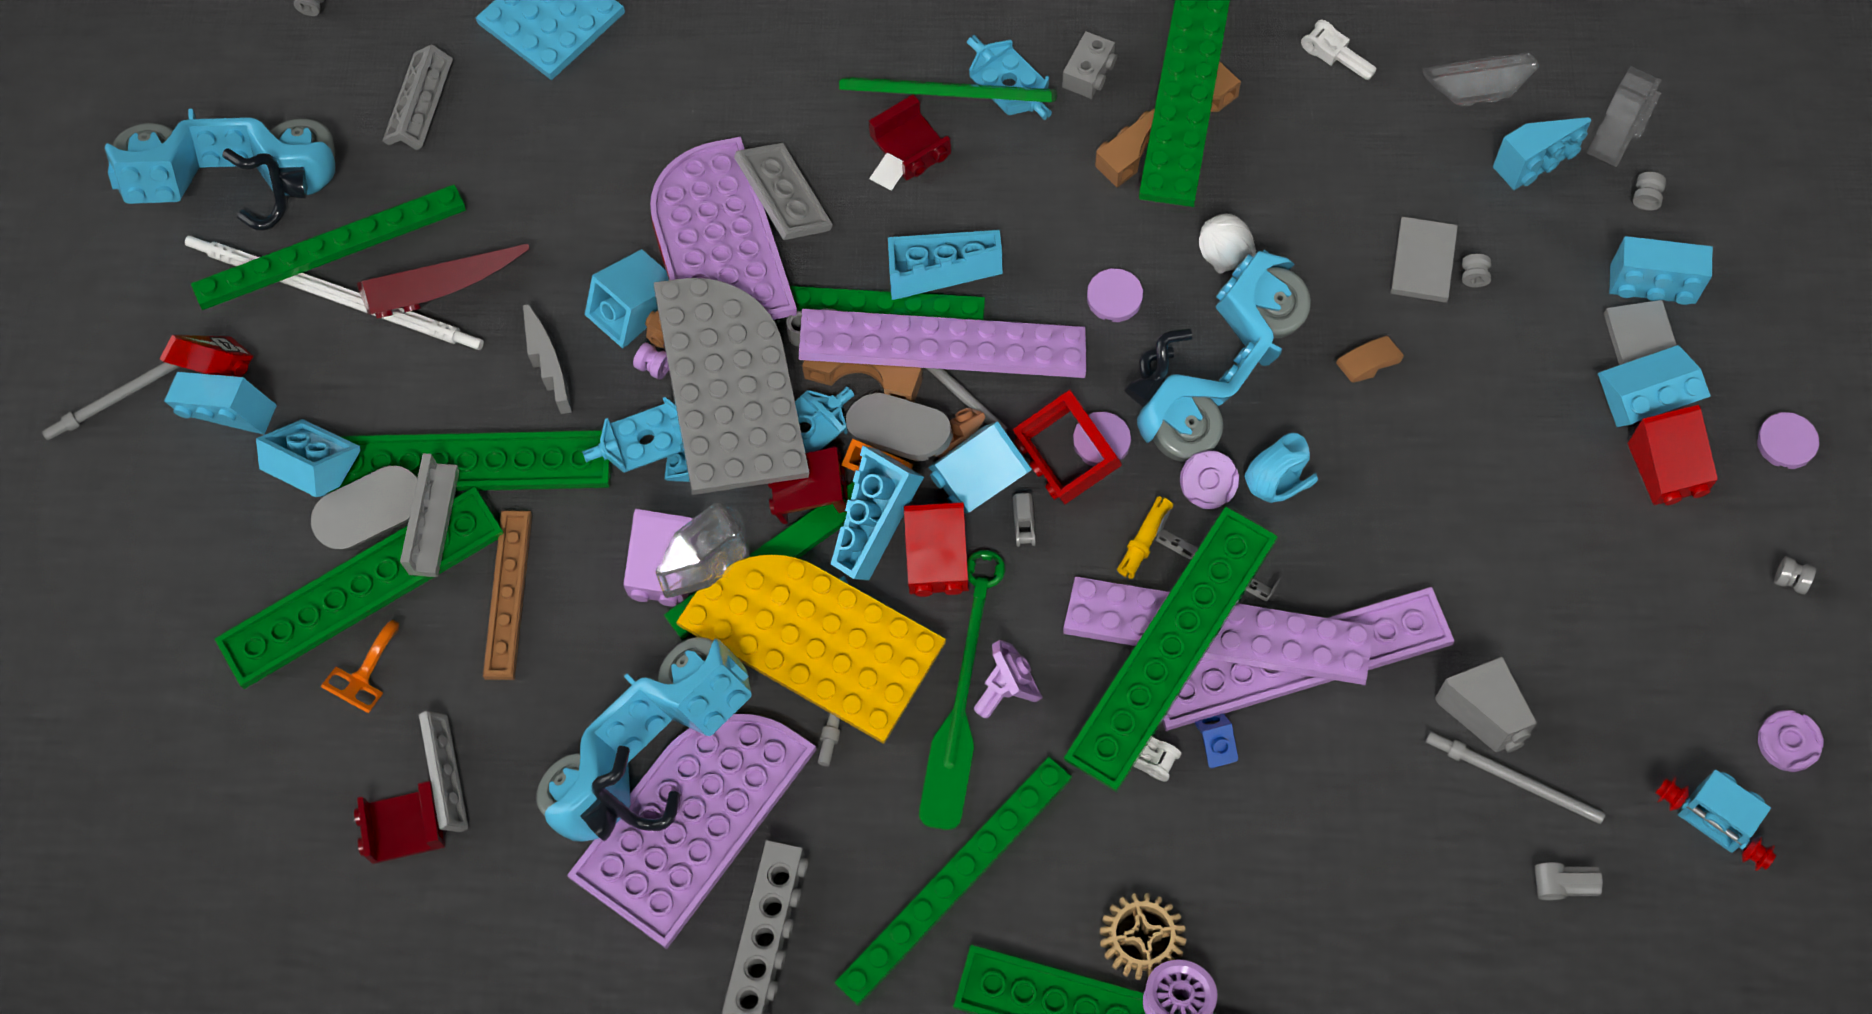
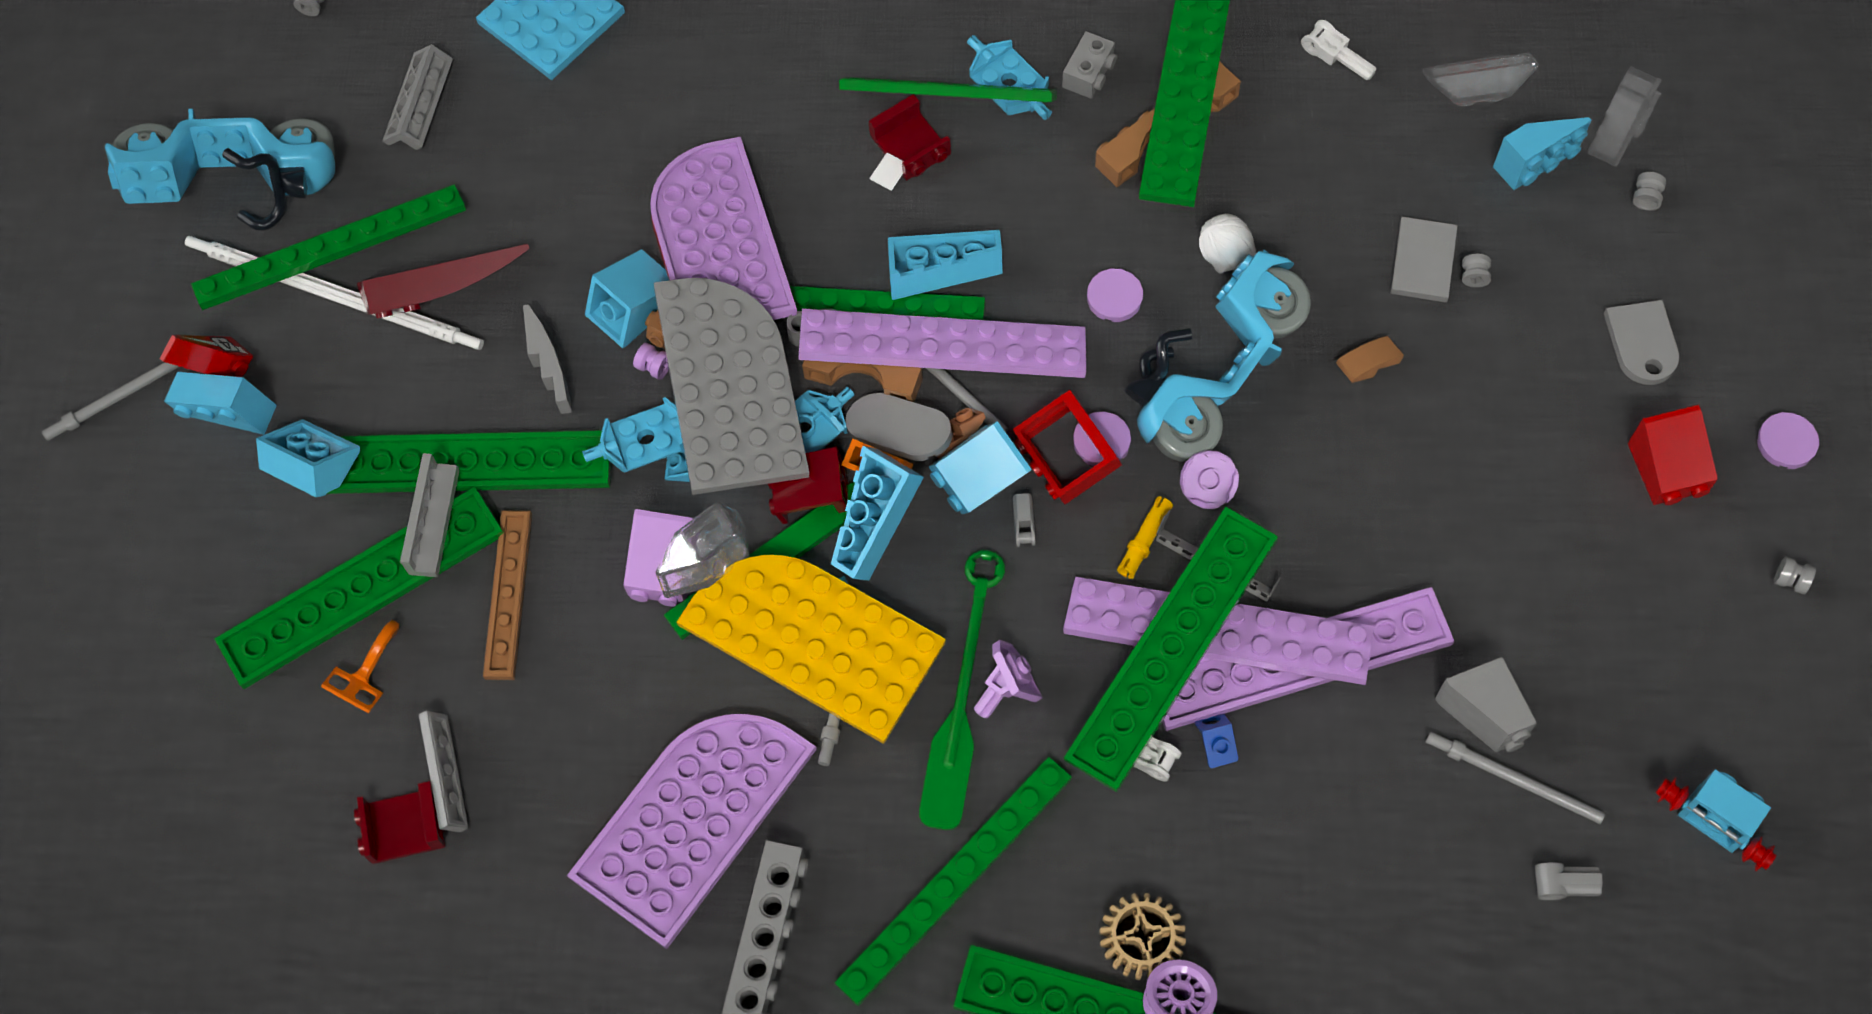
light grey tile [311,466,418,550] -> none
medium azure piece [537,637,752,842] -> none
light grey tile [734,143,833,240] -> none
red slope [904,502,969,597] -> none
medium azure hair [1244,433,1318,503] -> none
medium azure slope [1598,345,1710,427] -> none
medium azure brick [1609,236,1713,305] -> none
lavender tile [1758,710,1824,772] -> none

